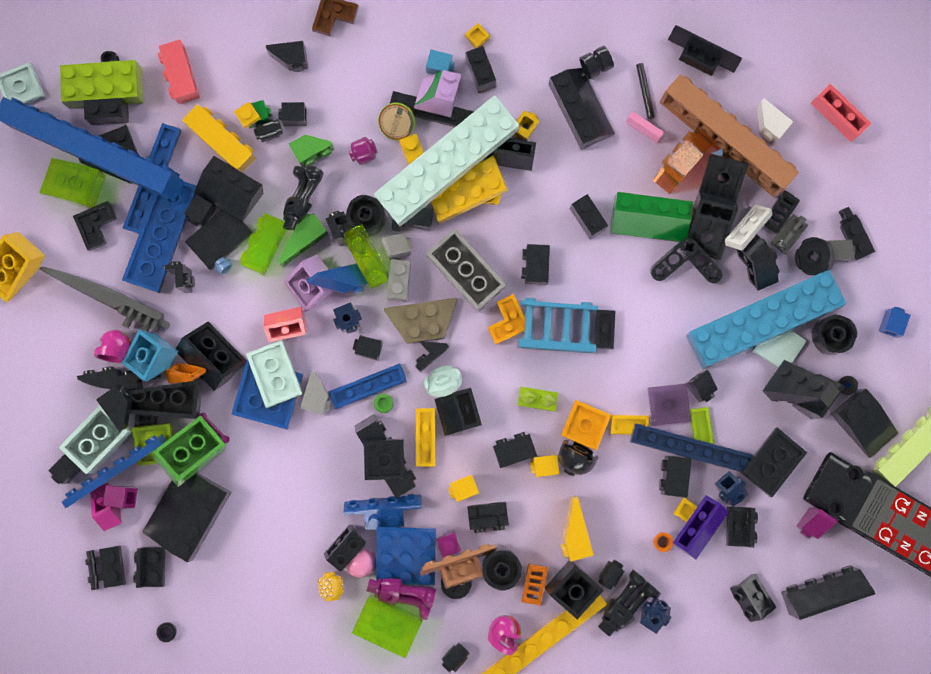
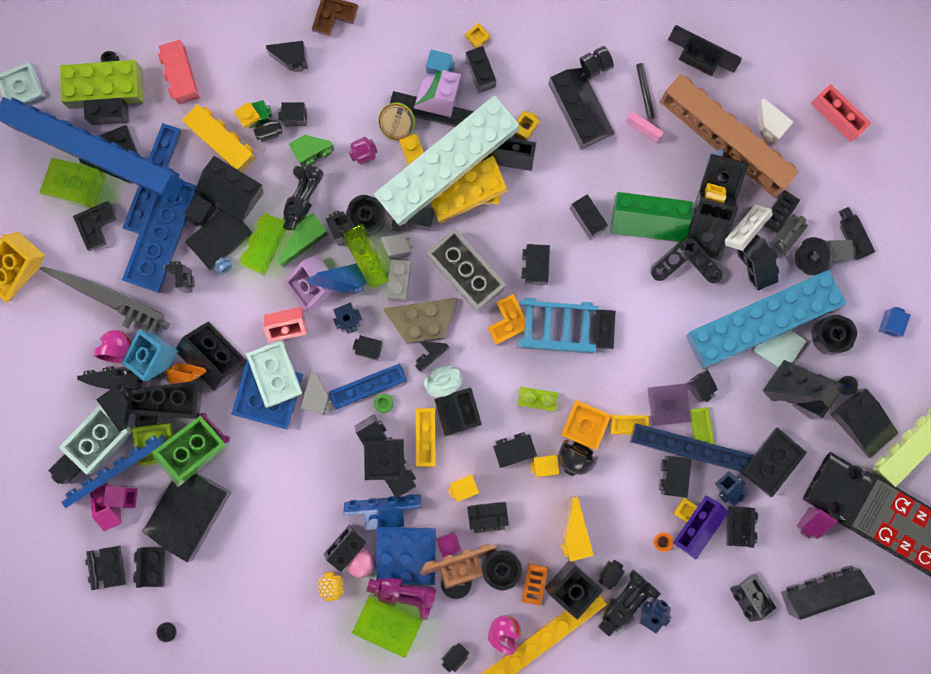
clear orange wedge [653,127,715,194] -> none
none -> yellow tile [705,183,726,203]

